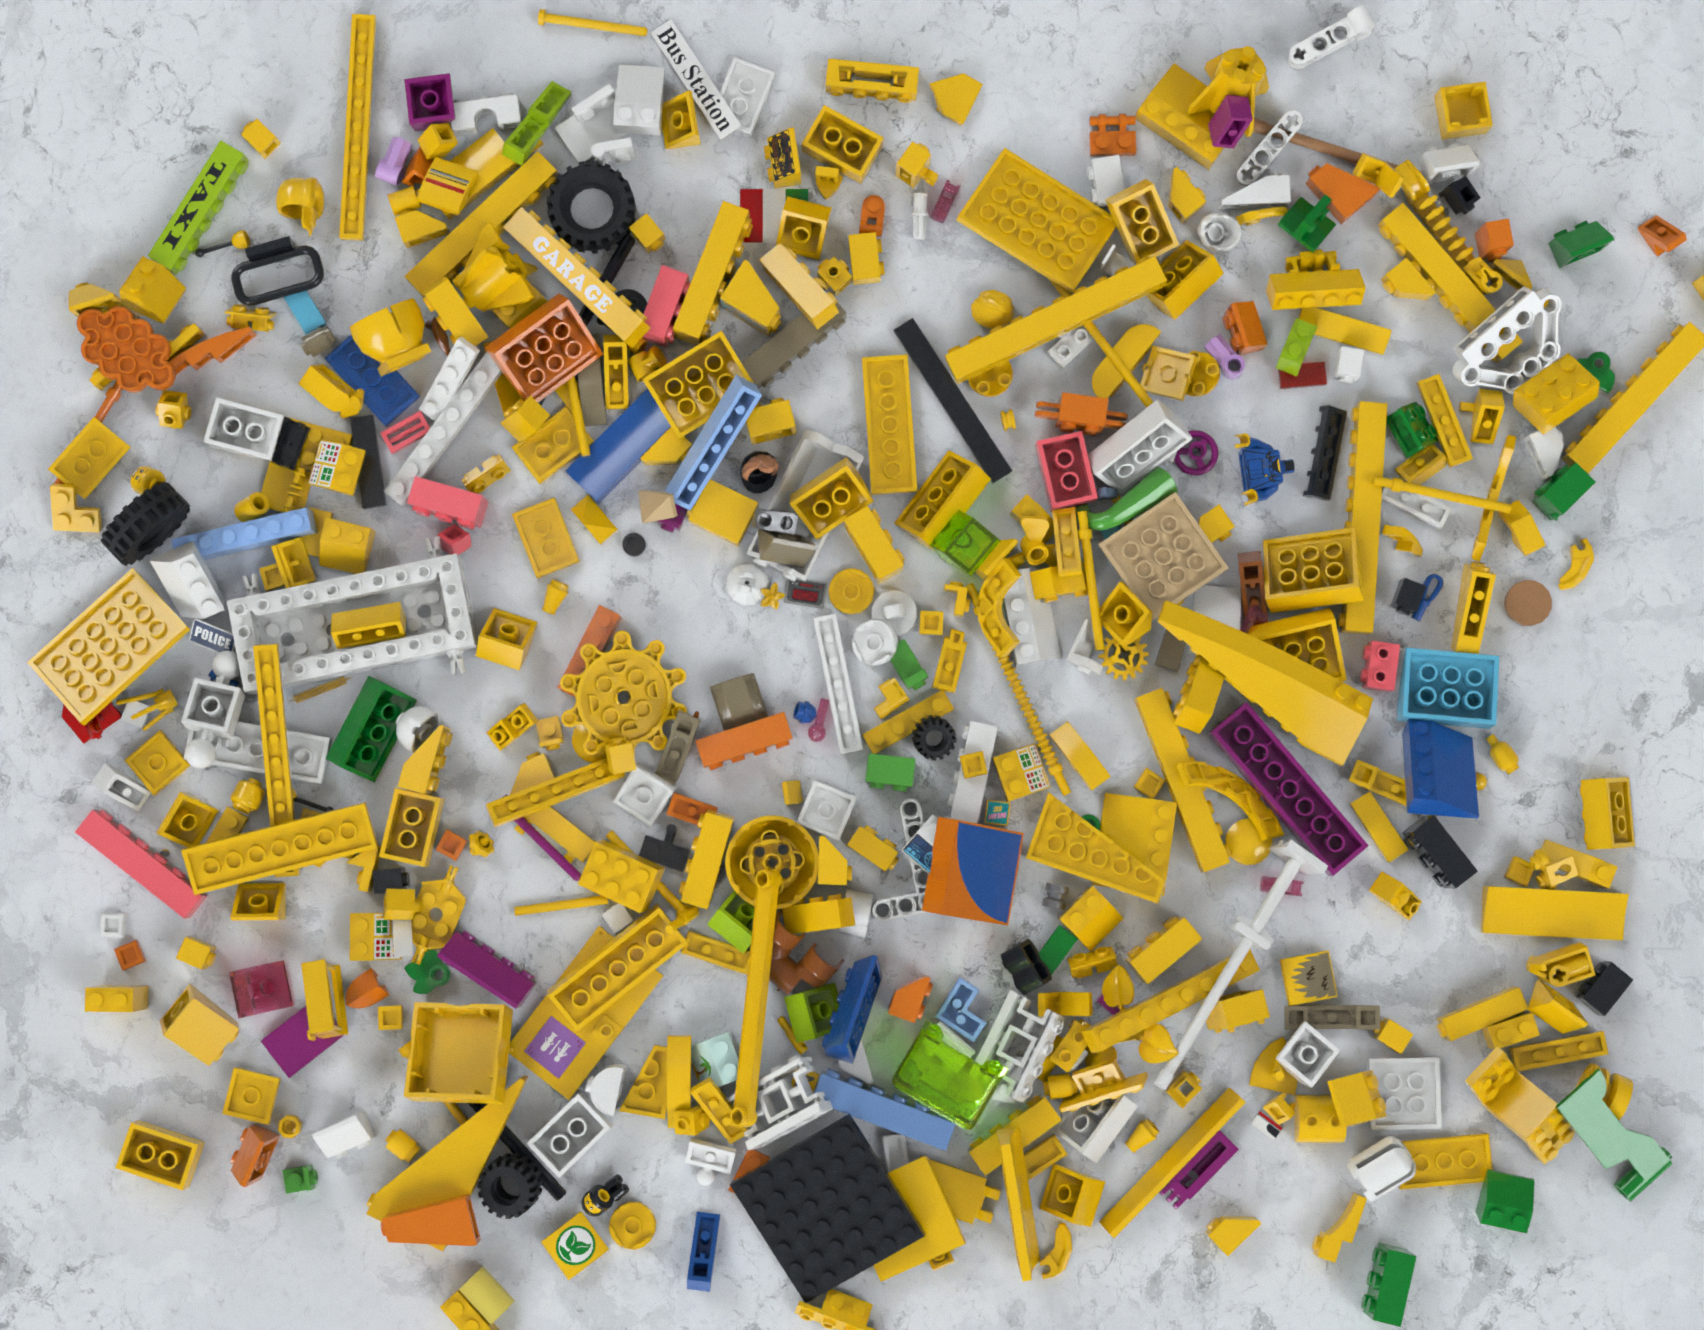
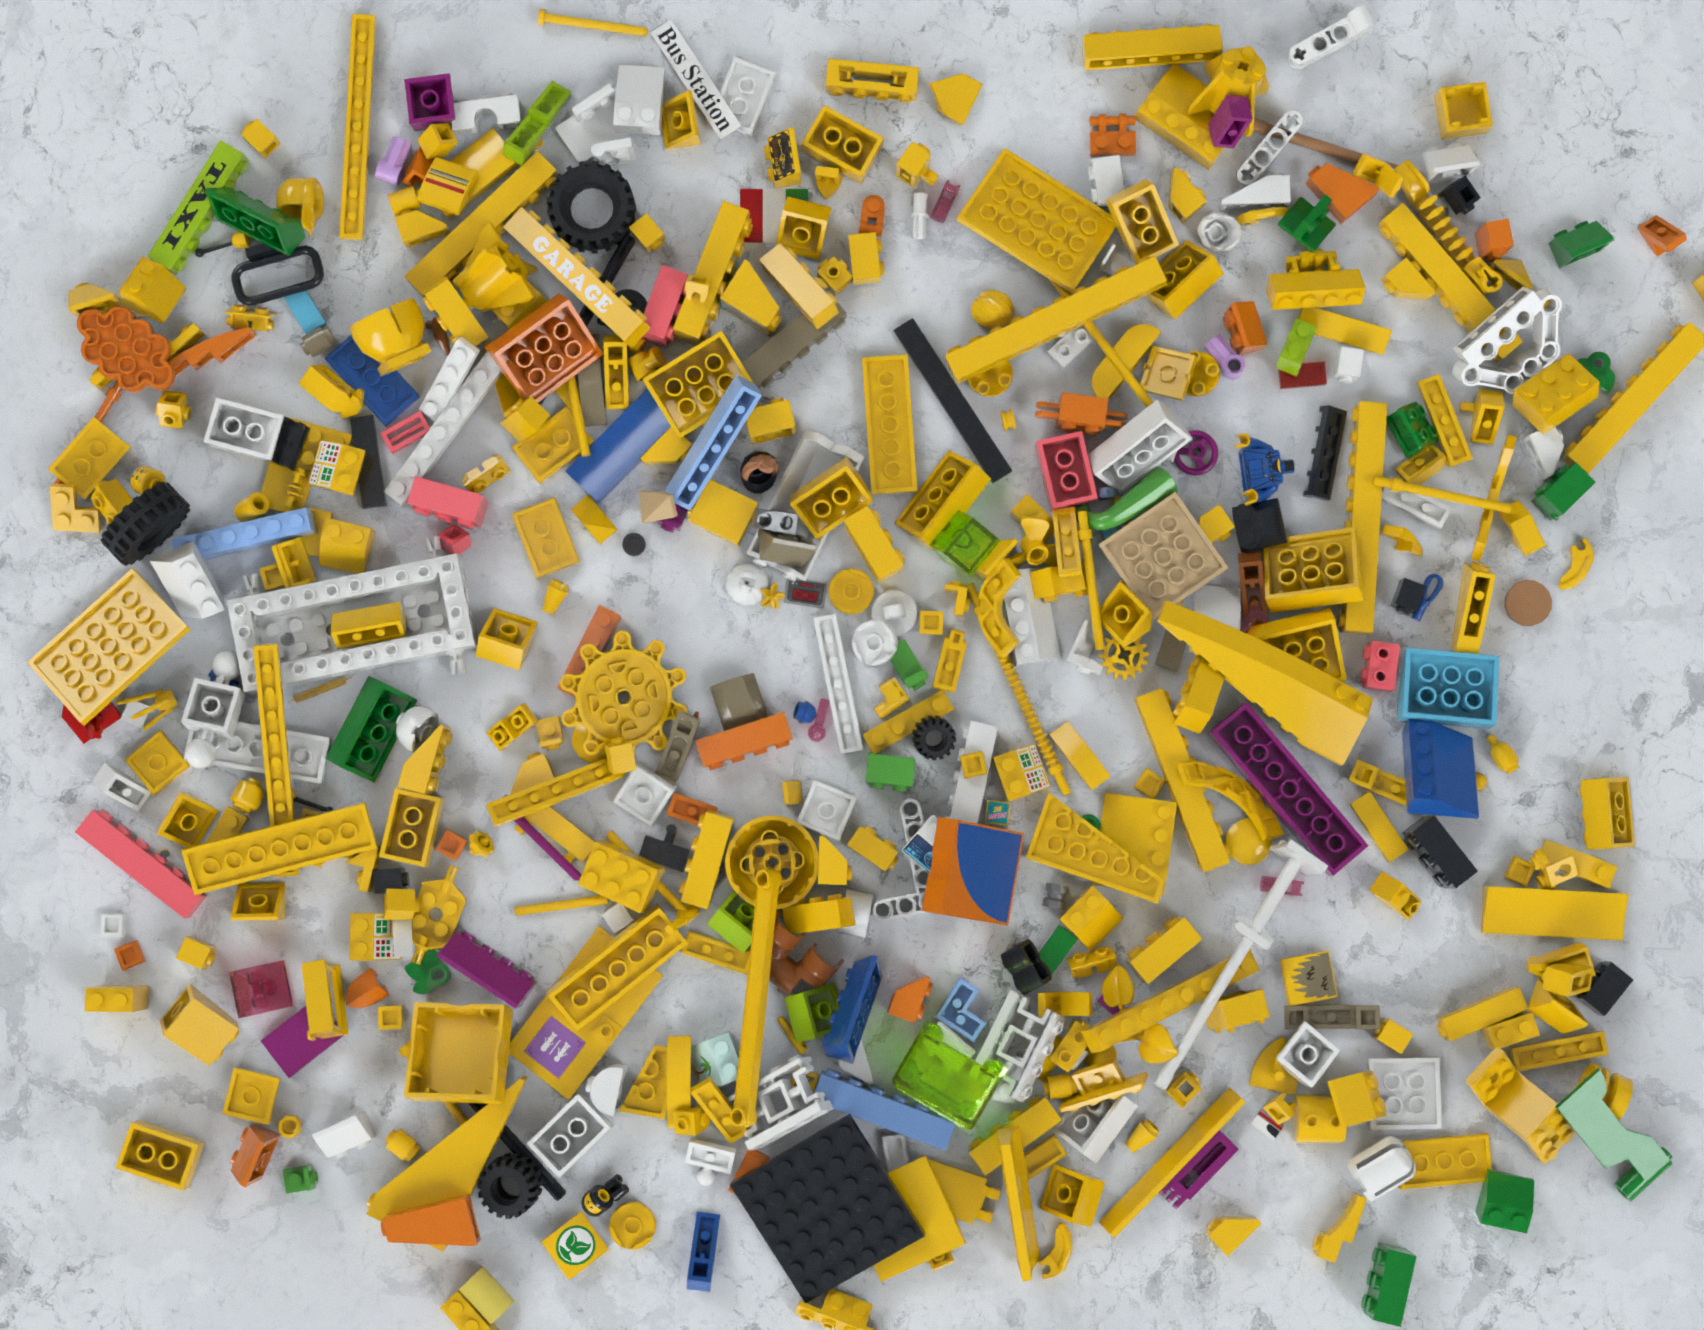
dark blue slope [189,618,236,653] -> none
none -> yellow brick [91,478,133,524]
none -> green slope [205,187,306,256]
none -> yellow tile [685,274,712,302]
none -> yellow brick [1082,24,1223,71]
none -> black slope [1232,498,1288,553]
none -> yellow slope [1542,963,1594,997]

